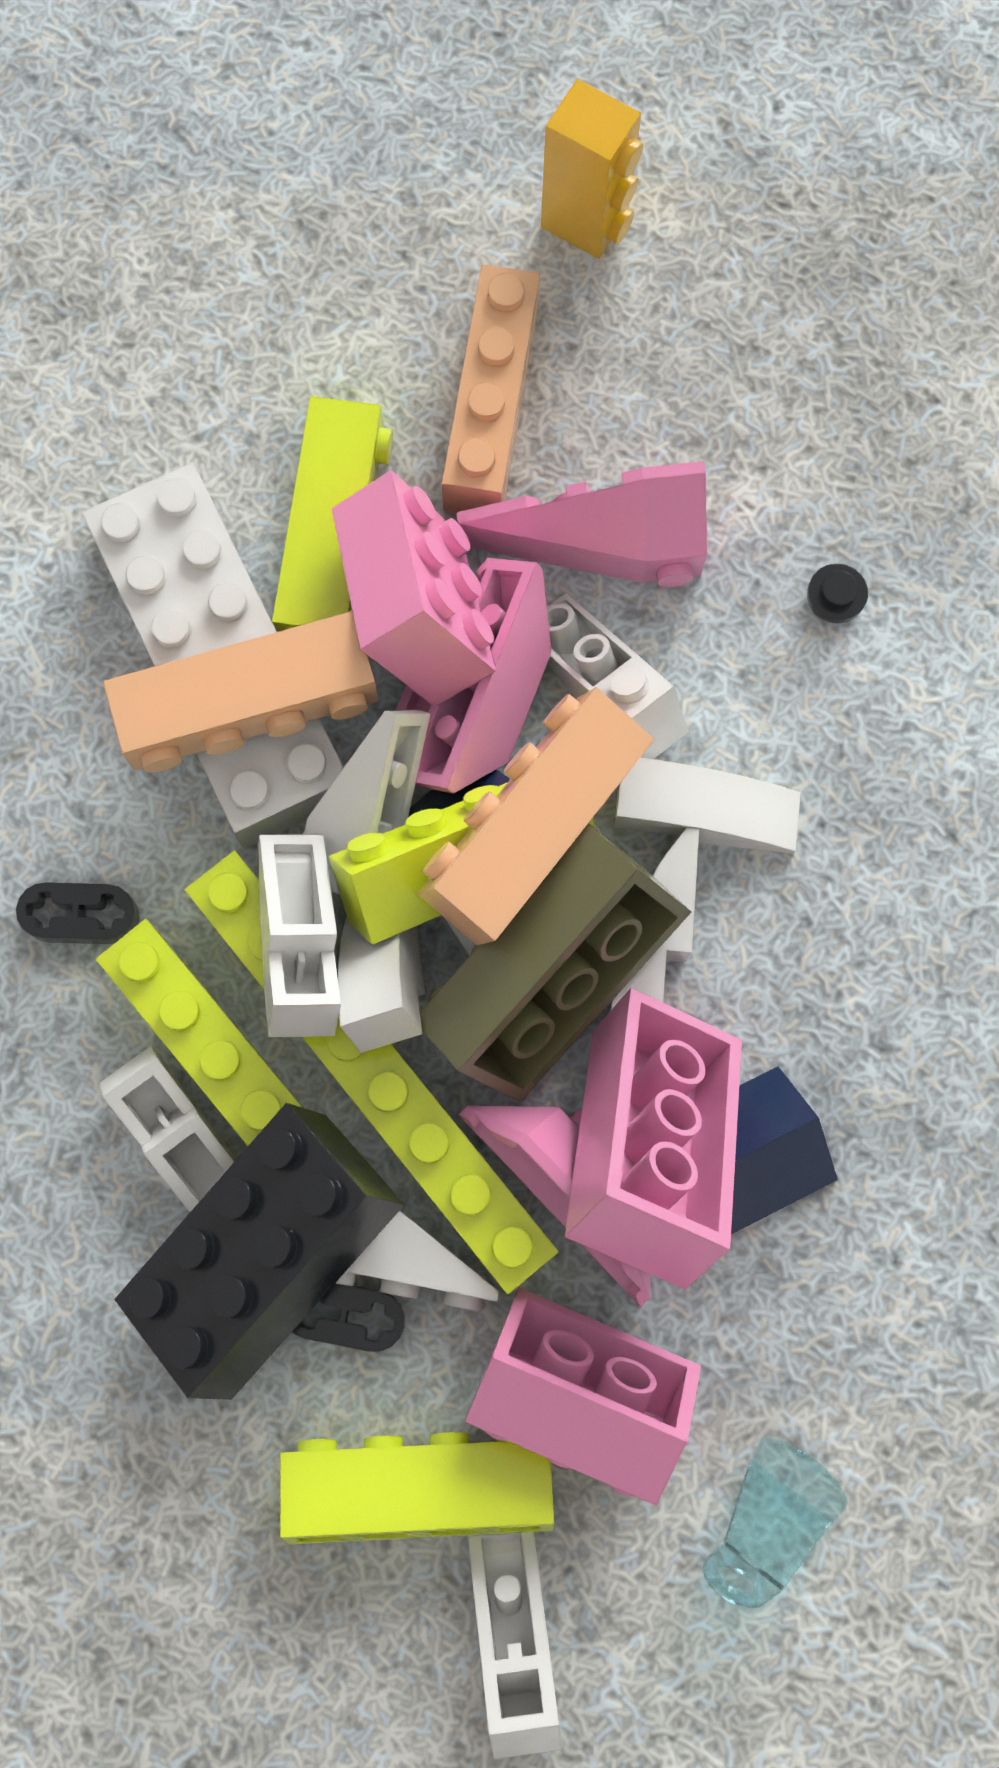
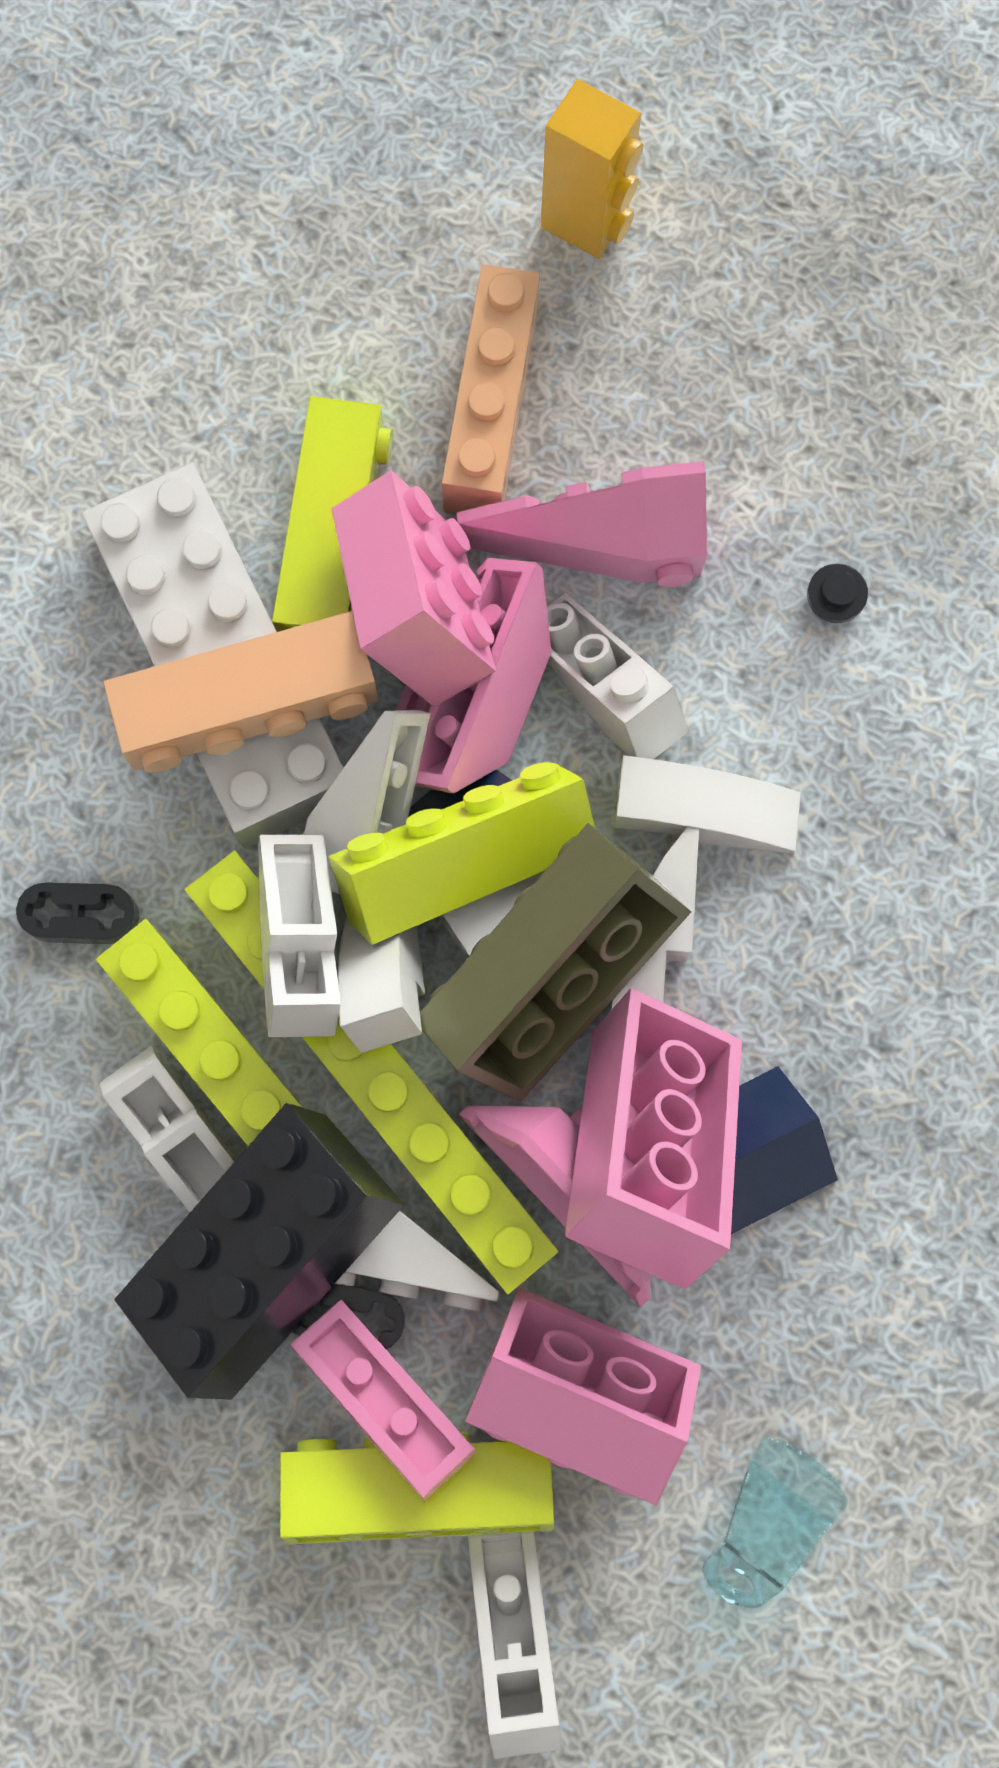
light nougat brick [417,687,655,945] -> none
none -> bright pink plate [290,1300,475,1502]

